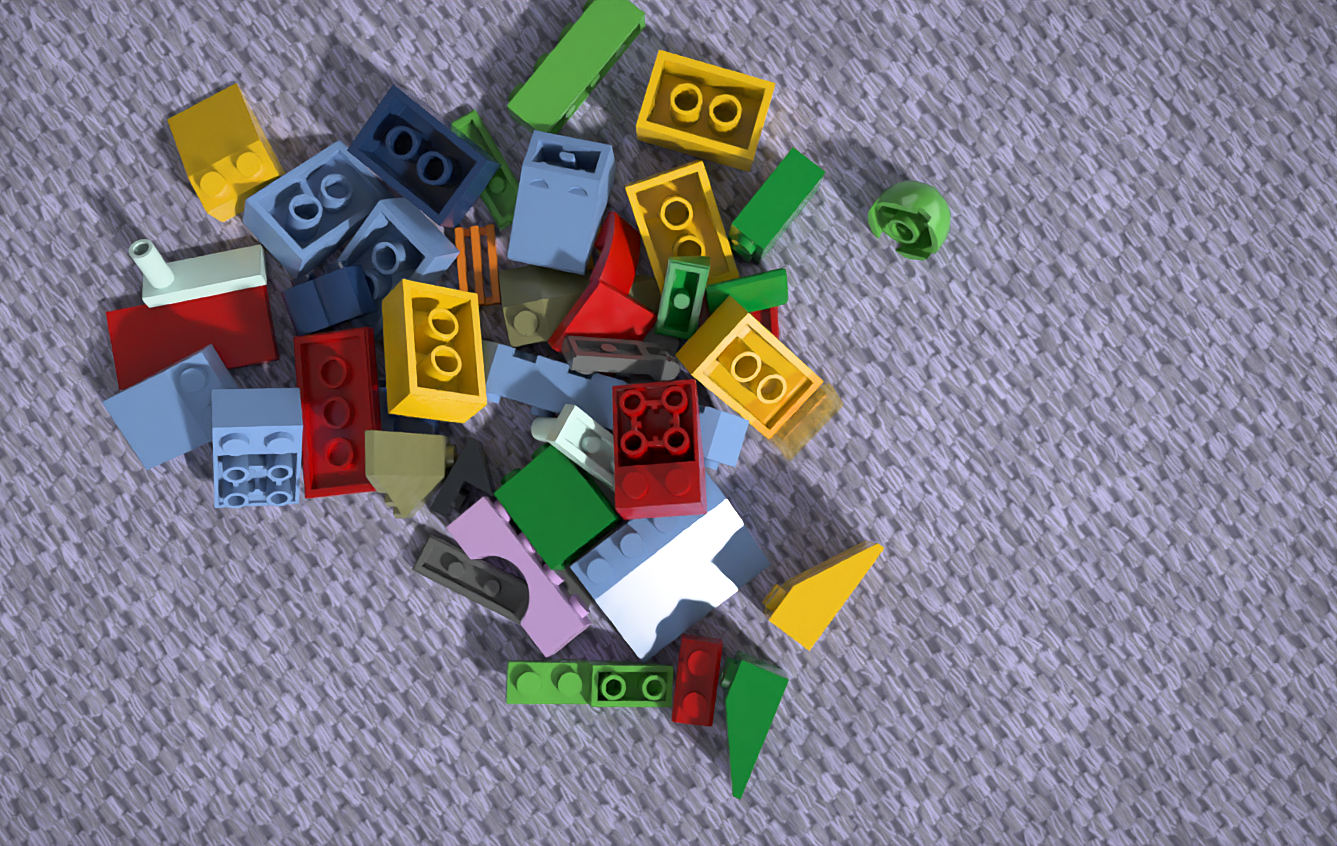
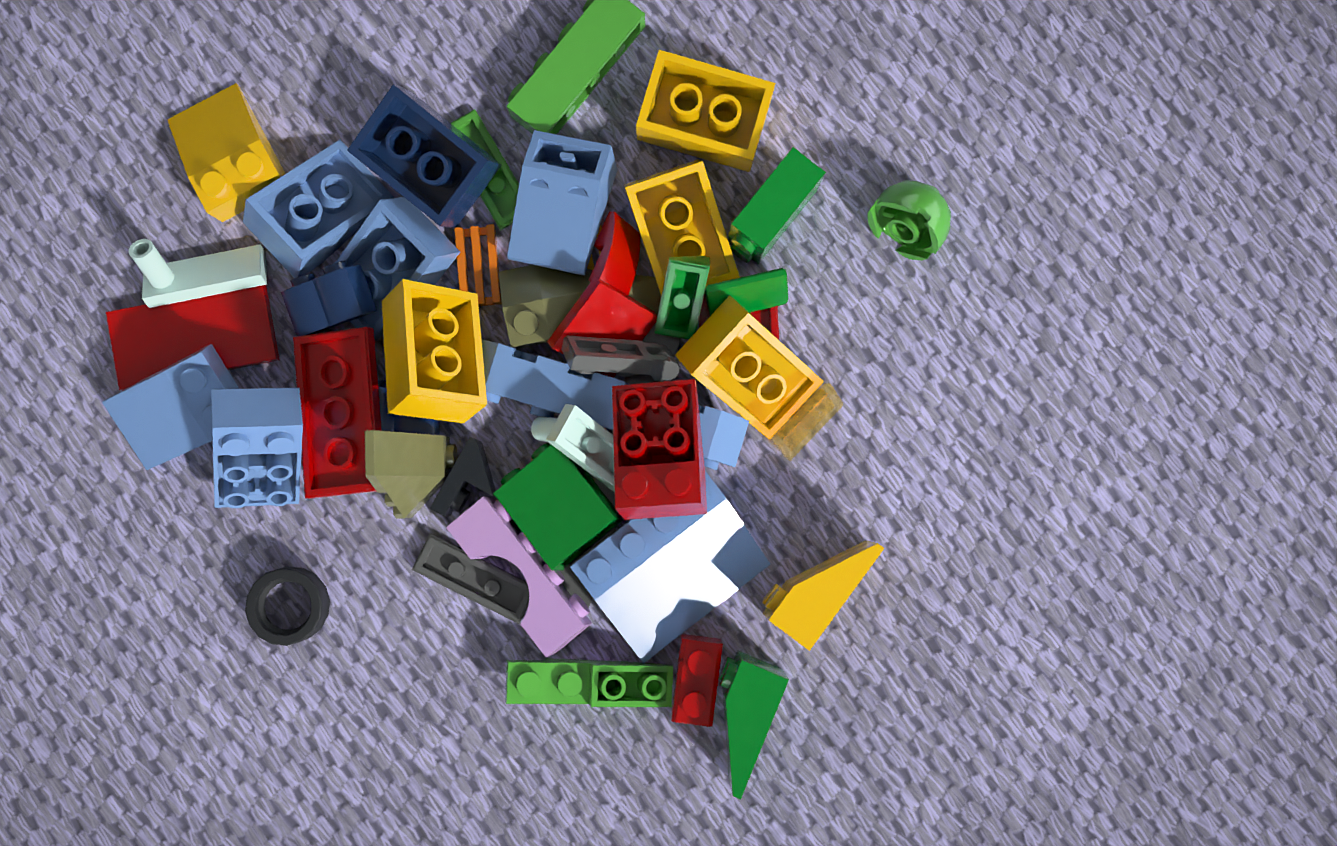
none -> black tyre [245,567,330,646]

